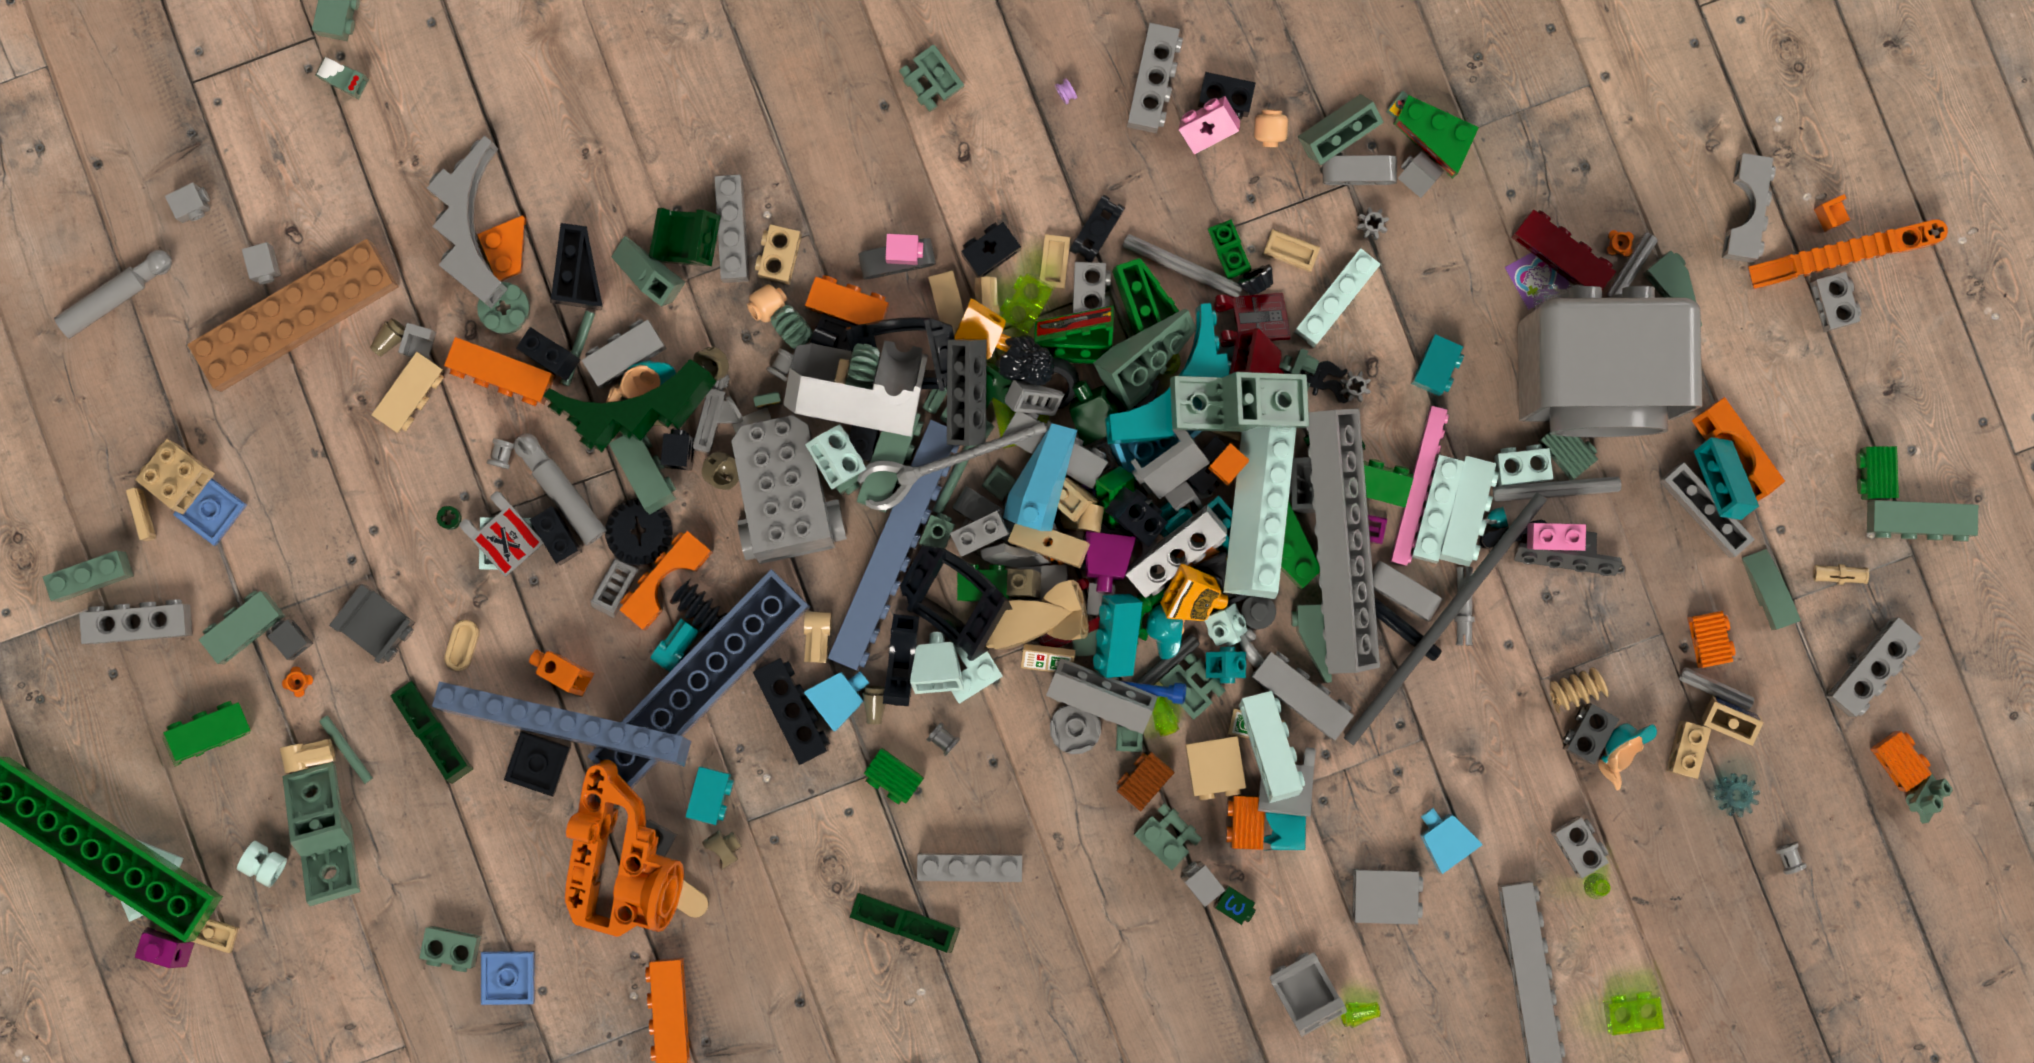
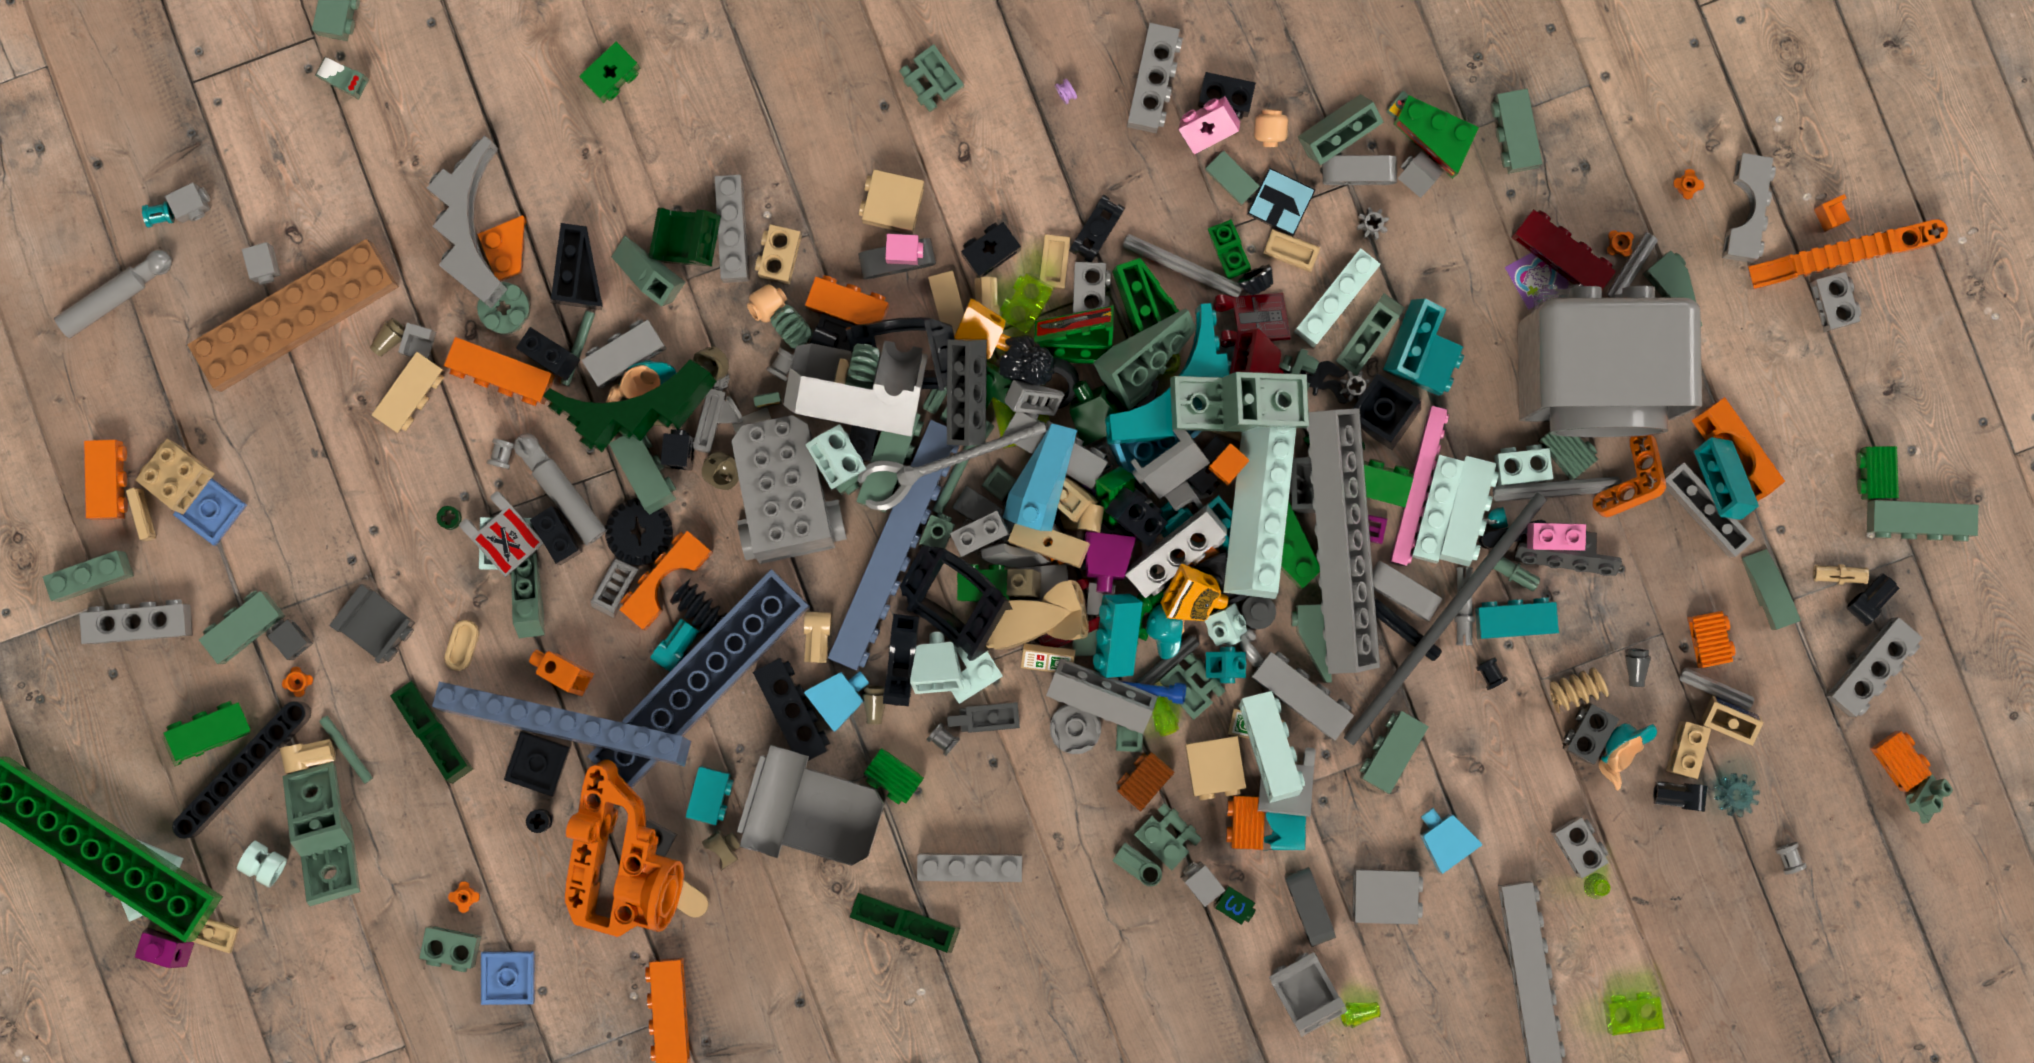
none -> orange brick [84,440,128,520]
none -> teal bush [142,201,175,228]
none -> black beam [172,701,312,839]
none -> orange plate [448,881,480,913]
none -> sand green slope [511,553,545,638]
none -> black bush [526,809,553,833]
none -> green brick [579,41,641,103]
none -> light grey piece [737,745,885,866]
none -> tan brick [859,170,925,235]
none -> dark grey hinge [947,702,1020,733]
none -> sand green piece [1112,842,1162,886]
none -> sand green tile [1205,150,1260,206]
none -> tile [1247,168,1316,237]
none -> dark grey beam [1284,867,1336,947]
none -> sand green slope [1336,293,1405,376]
none -> black slope [1353,373,1421,450]
none -> sand green brick [1359,711,1429,794]
none -> teal brick [1383,298,1446,381]
none -> teal brick [1475,598,1559,639]
none -> black bush [1476,657,1508,691]
none -> sand green brick [1491,88,1543,174]
none -> sand green axle [1493,557,1540,591]
none -> orange beam [1593,435,1666,517]
none -> dark grey cone [1625,648,1651,687]
none -> black piece [1653,782,1708,812]
none -> orange plate [1673,169,1704,200]
none -> black piece [1846,573,1900,626]

